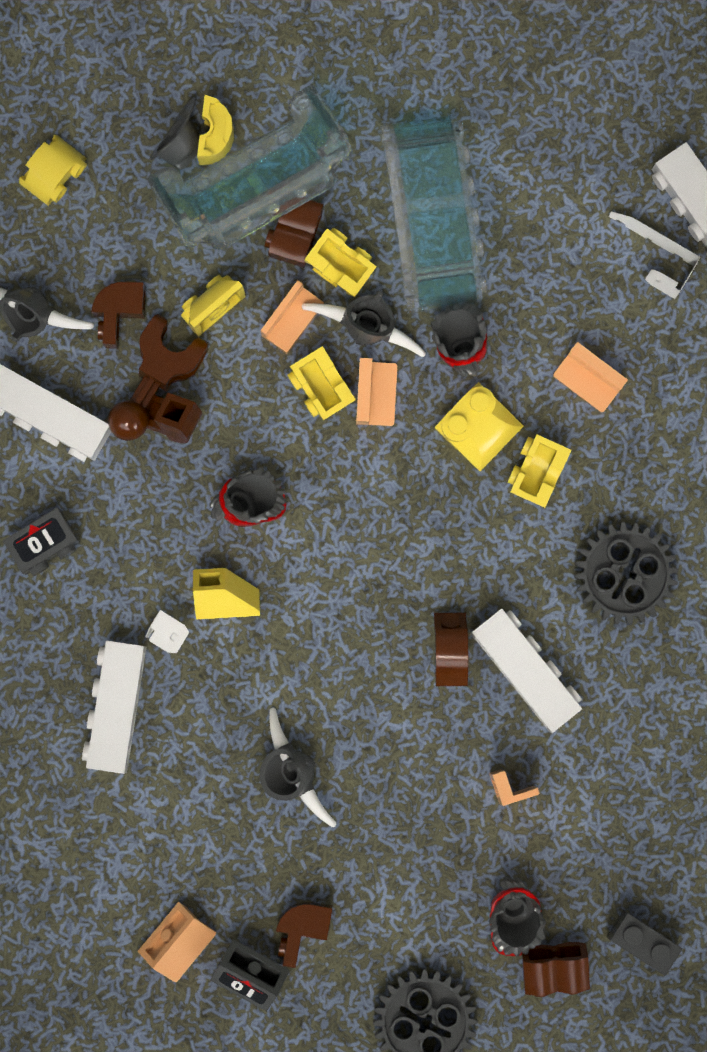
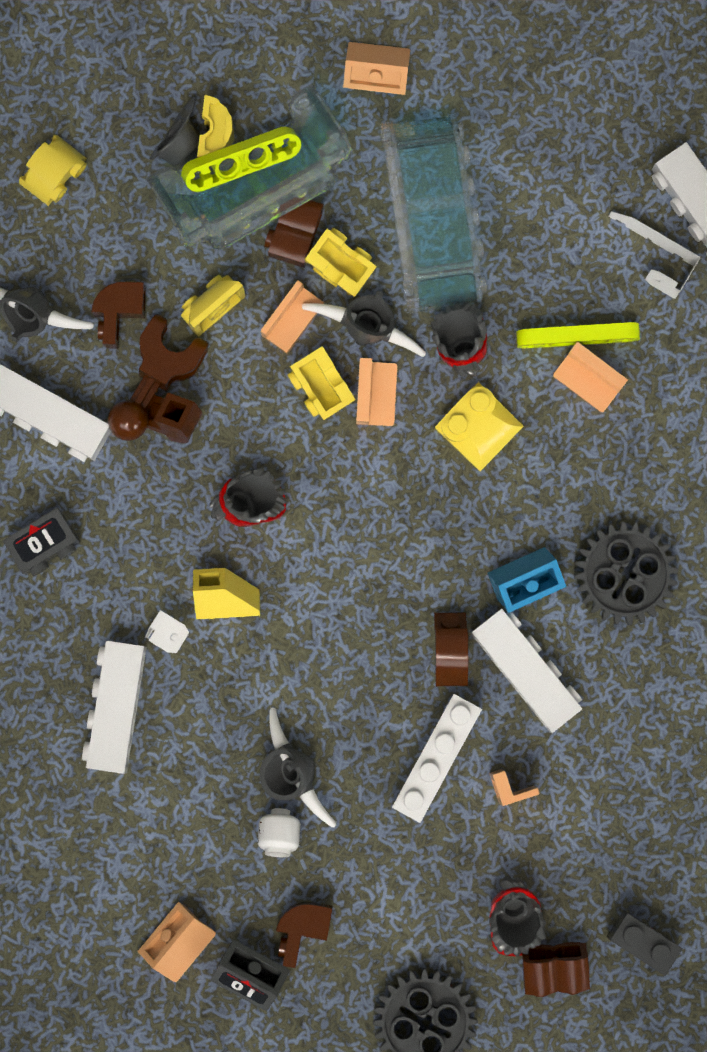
light yellow cylinder [507,434,571,508] -> none
none -> neon yellow beam [181,126,301,192]
none -> white head [258,808,301,858]
none -> light nougat panel [343,42,410,95]
none -> white brick [392,694,482,823]
none -> dark azure brick [487,547,566,613]
none -> neon yellow beam [516,322,640,349]

